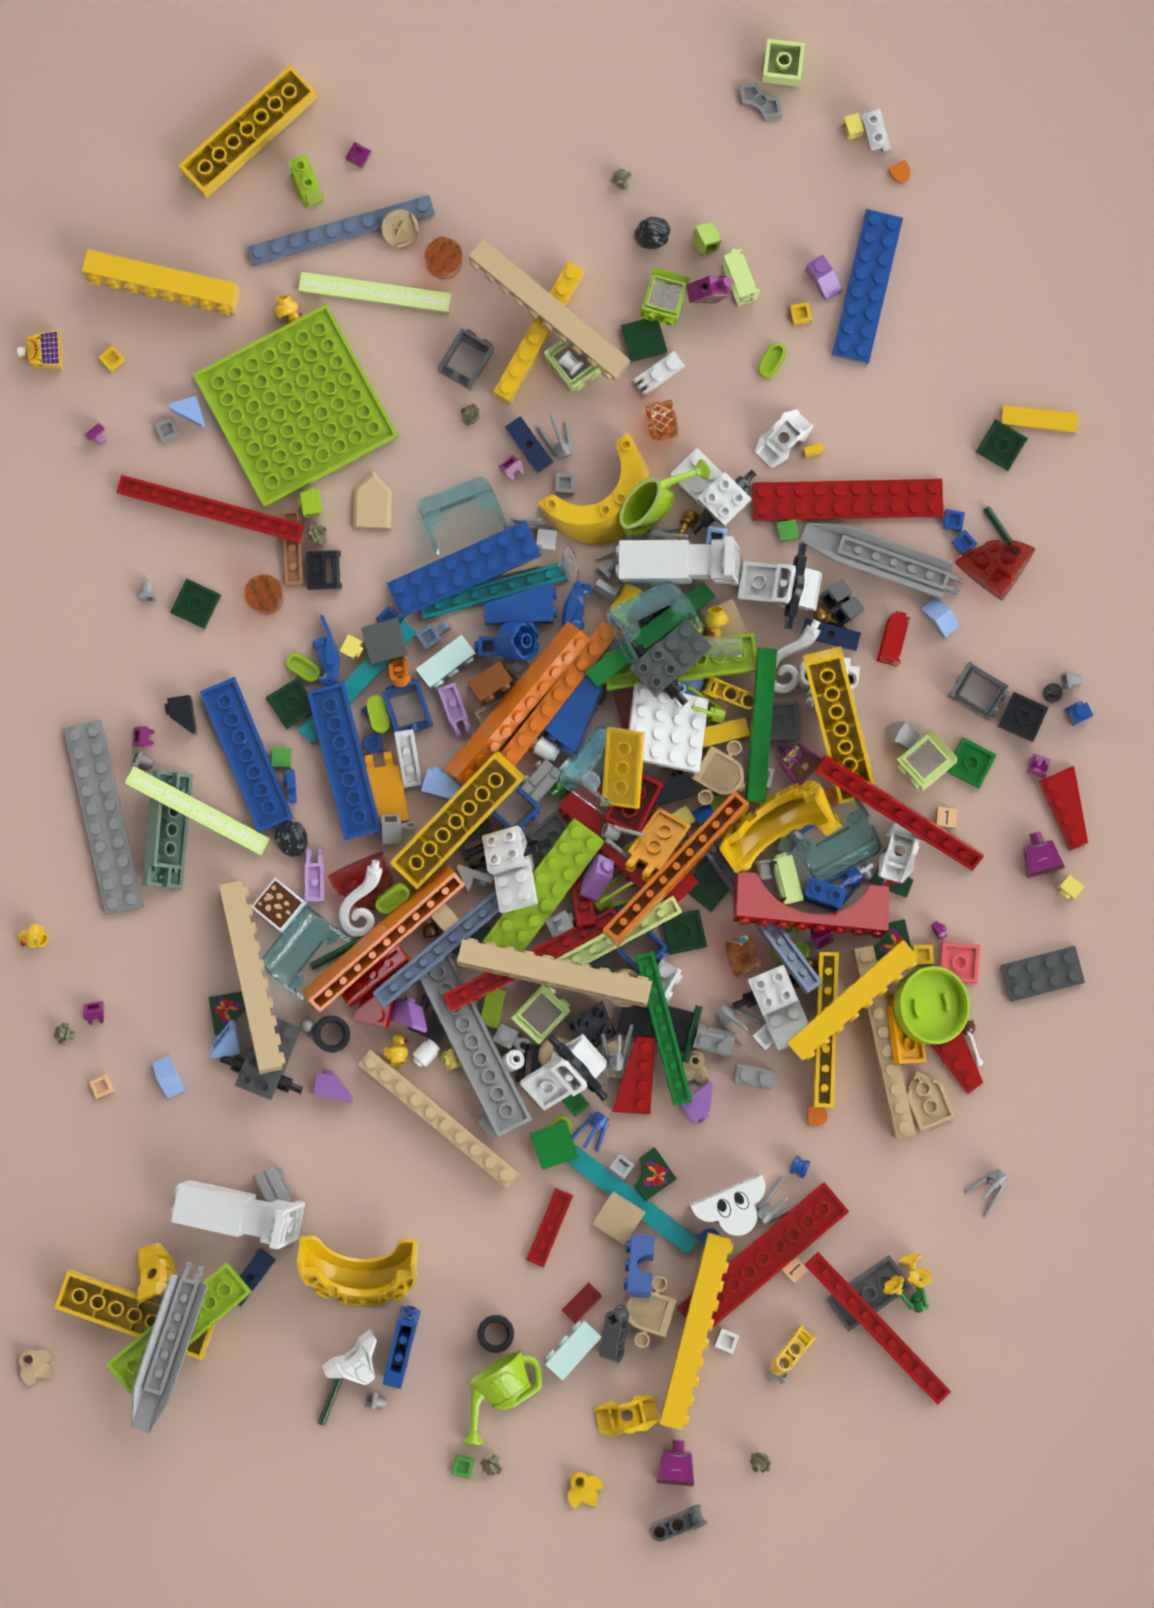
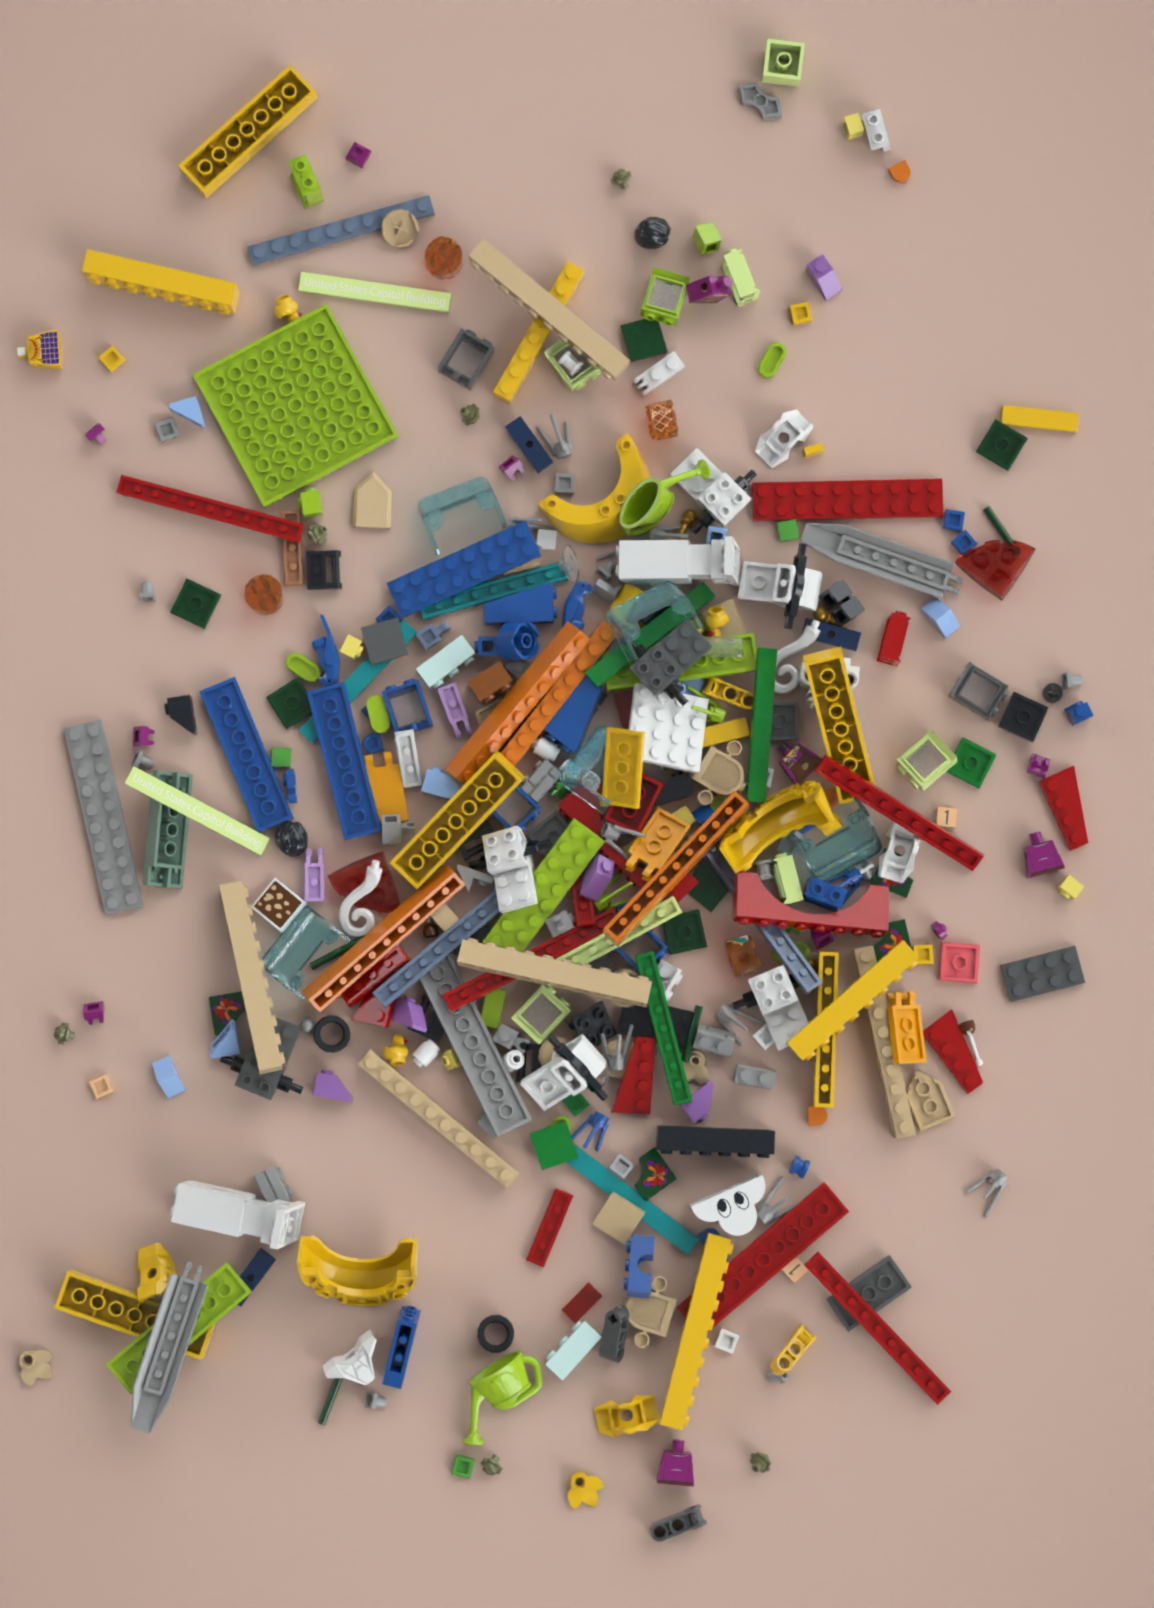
yellow animal [17,924,49,948] -> none
lime tile [375,883,410,914] -> none
orange plate [388,657,411,687] -> none
blue plate [832,209,903,364] -> none
yellow plant [883,1253,932,1313] -> none
light grey tile [887,721,920,750] -> none
lime piece [894,966,970,1045] -> none
none -> black brick [656,1125,775,1158]

